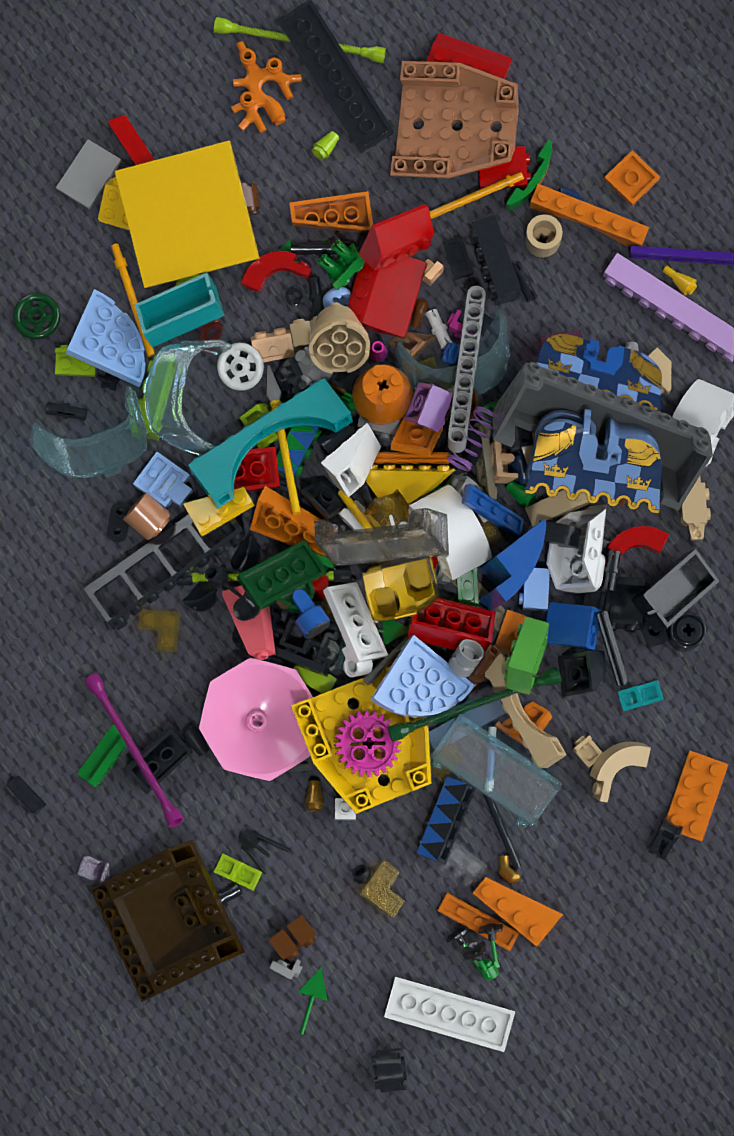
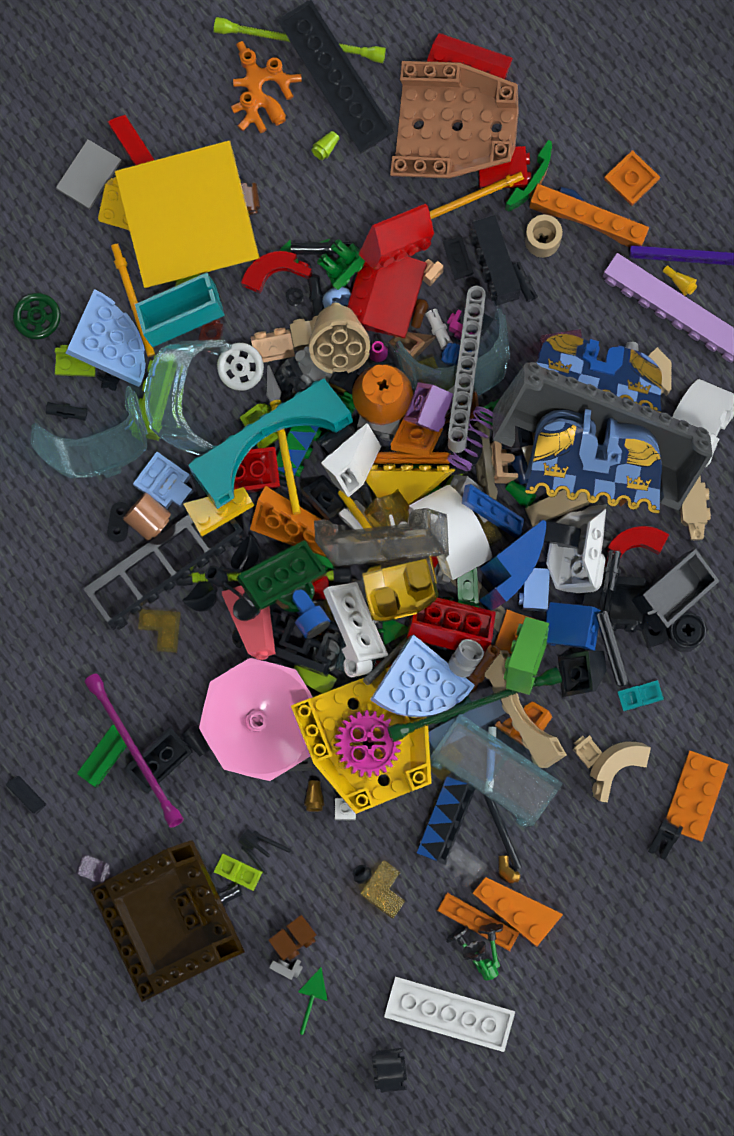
orange wedge [289,191,373,234] -> none

